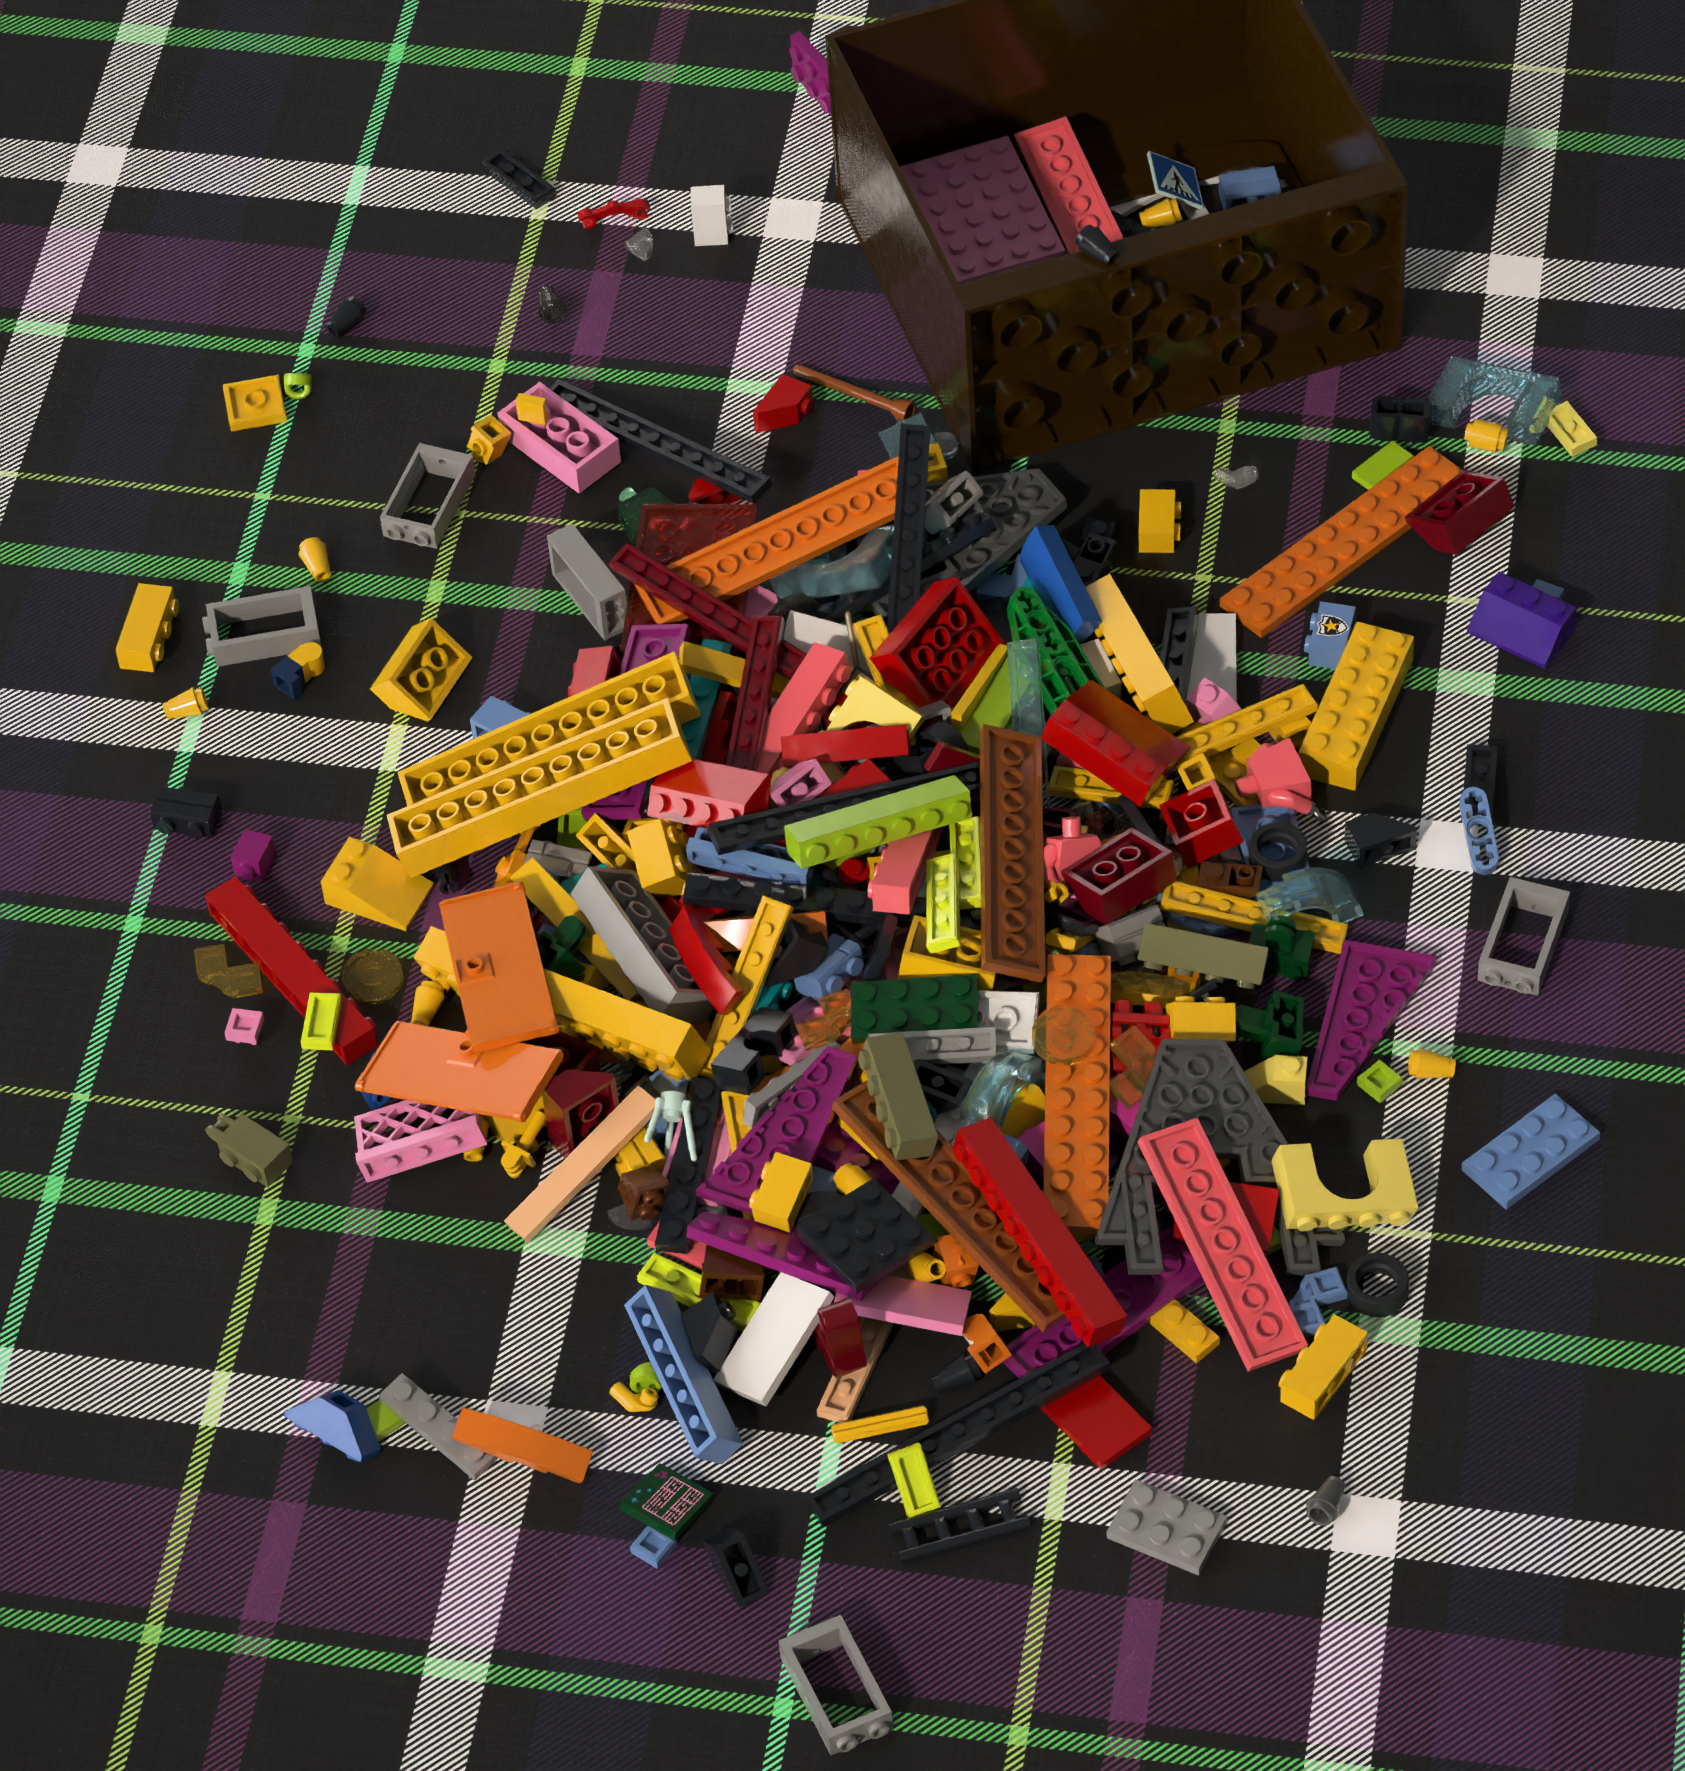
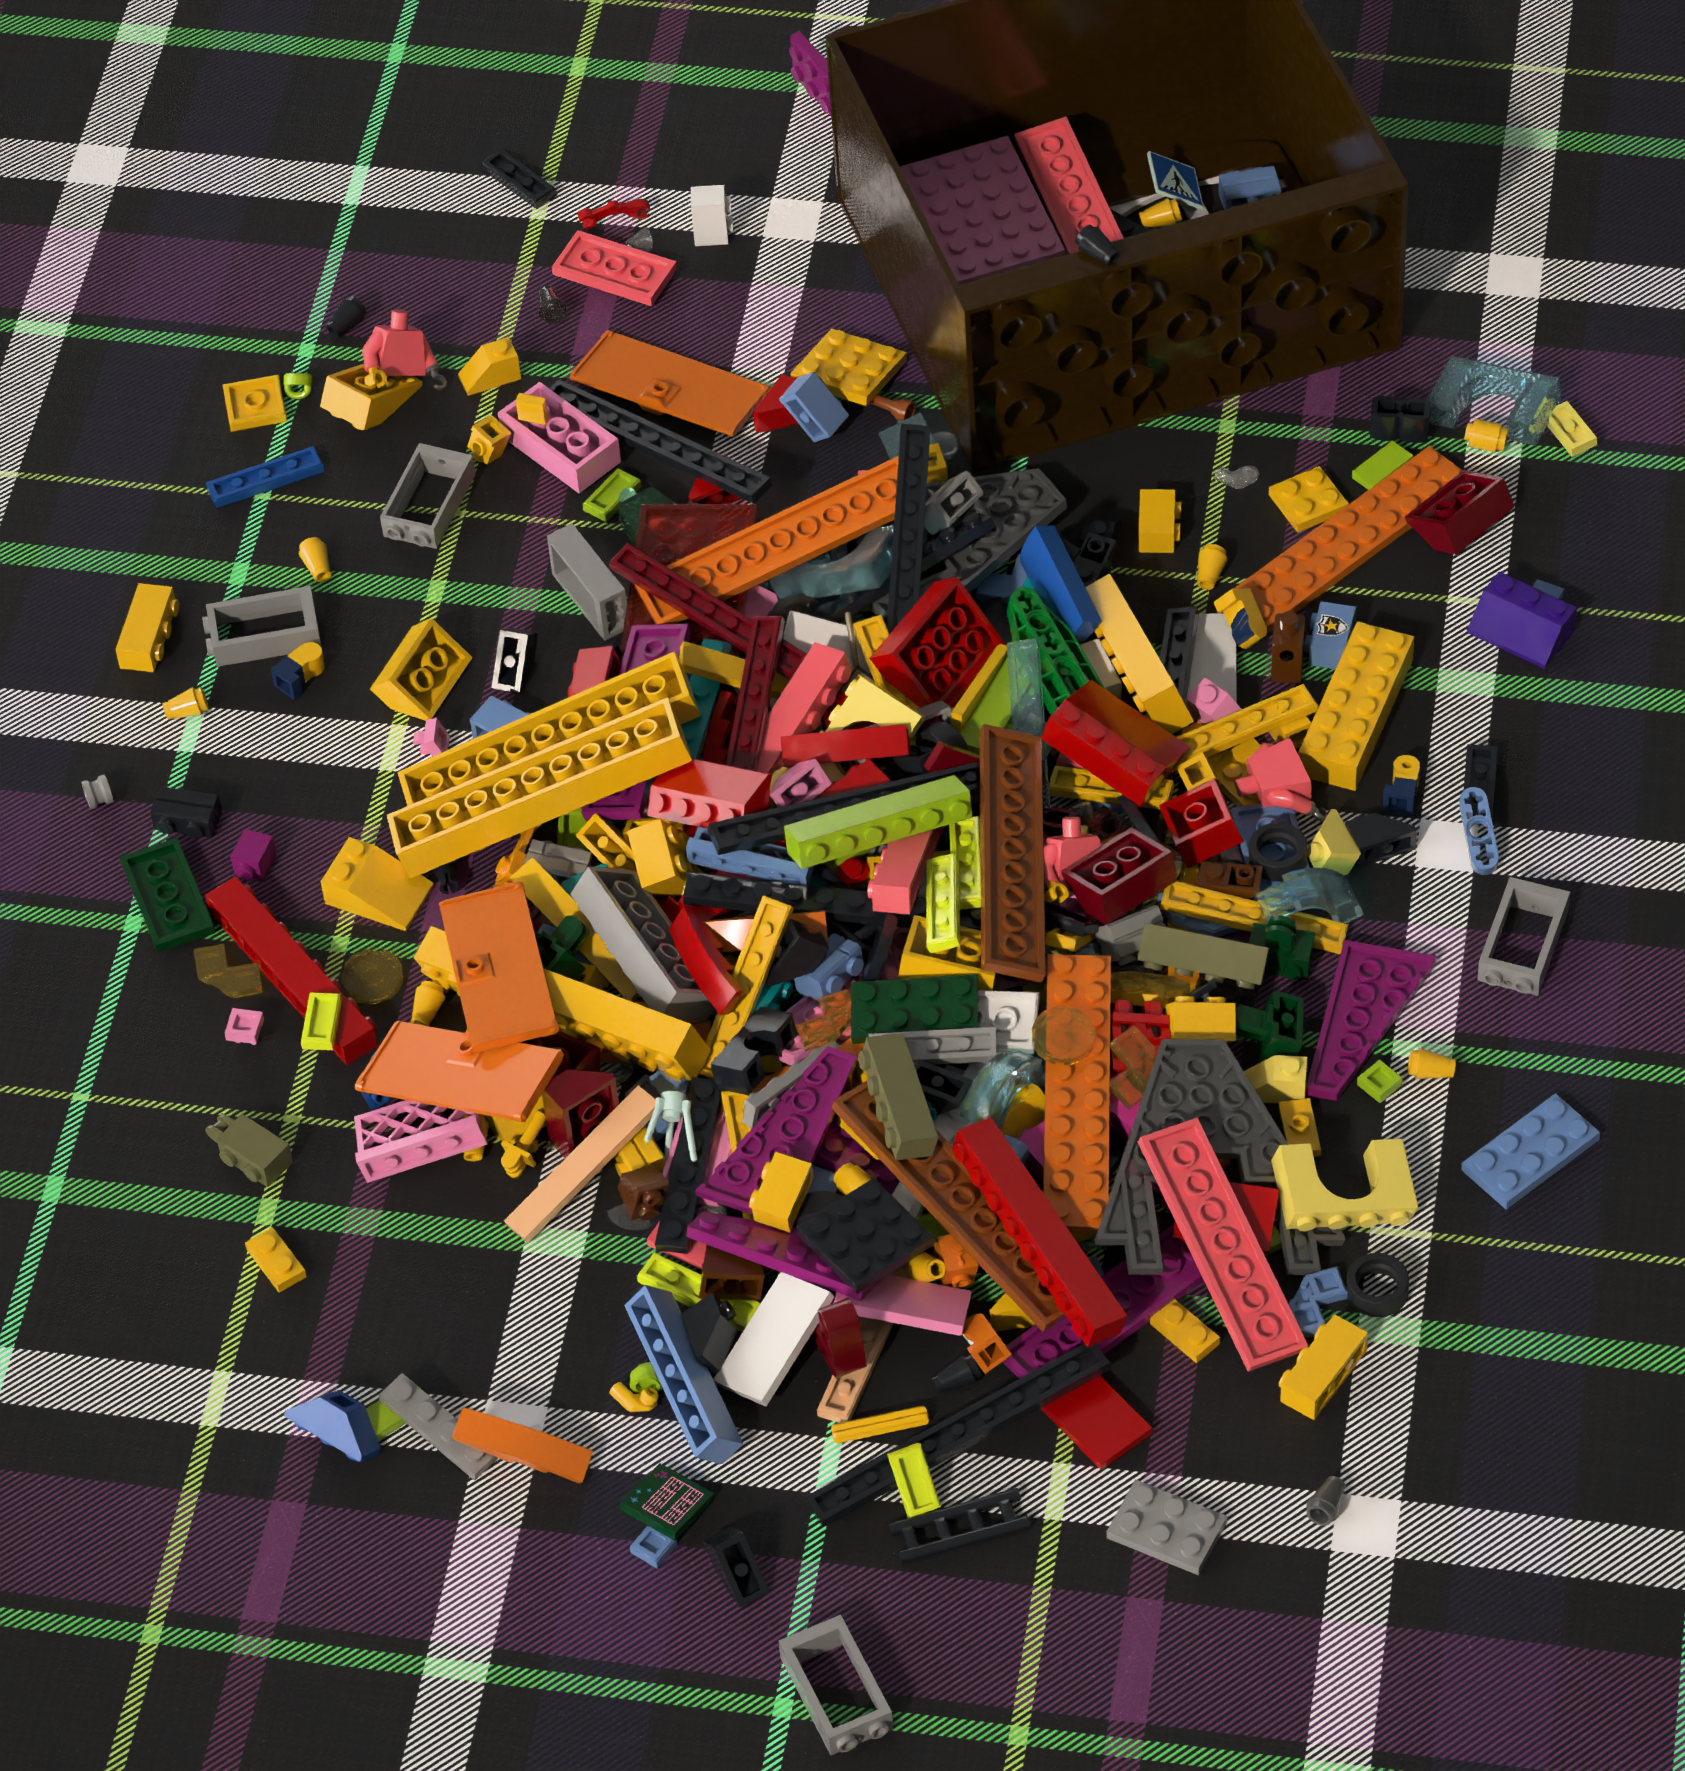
none -> light grey wheel [81,774,114,810]
none -> dark green plate [119,838,215,953]
none -> blue tile [206,446,324,509]
none -> yellow plate [245,1227,307,1293]
none -> yellow slope [320,364,423,430]
none -> coral torso [362,310,447,390]
none -> bright pink tile [413,718,450,757]
none -> yellow slope [458,337,521,396]
none -> black slope [491,628,538,693]
none -> coral plate [552,230,677,306]
none -> orange door [570,330,771,437]
none -> lime tile [583,468,642,522]
none -> medium blue brick [779,372,849,442]
none -> yellow plate [791,329,907,406]
none -> yellow cone [1197,544,1227,590]
none -> yellow leg [1213,588,1267,649]
none -> yellow plate [1269,466,1349,533]
none -> reddish brown torso [1271,611,1306,684]
none -> yellow plate [1278,1098,1321,1157]
none -> light yellow slope [1307,809,1361,875]
none -> dark blue leg [1382,755,1420,816]

